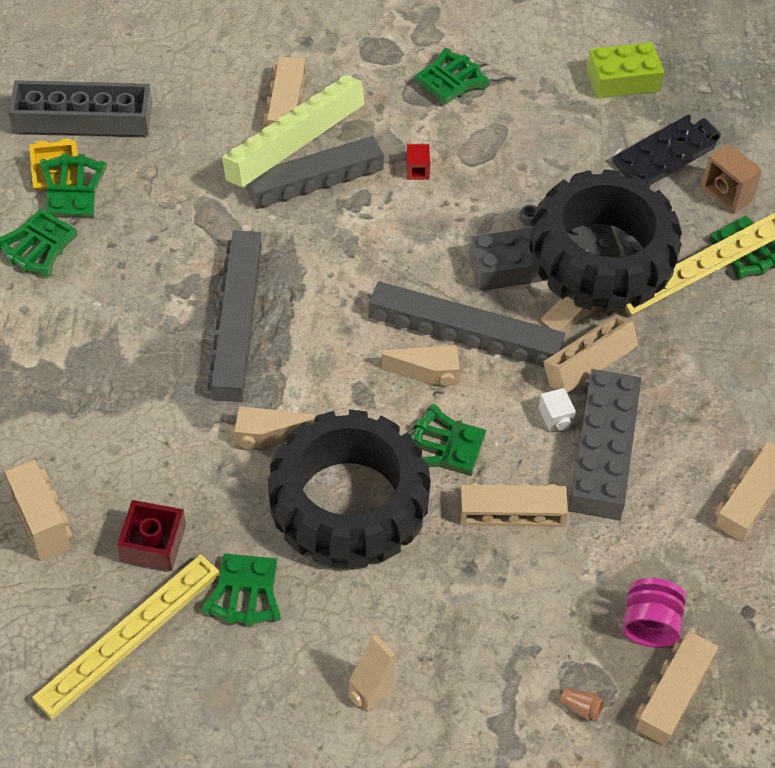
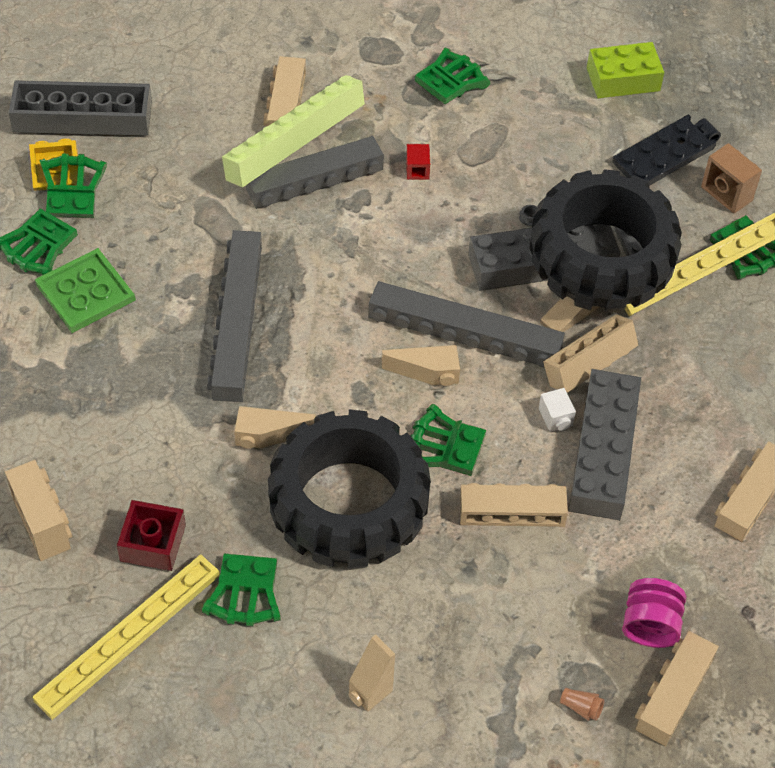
none -> bright green plate [35,248,136,333]

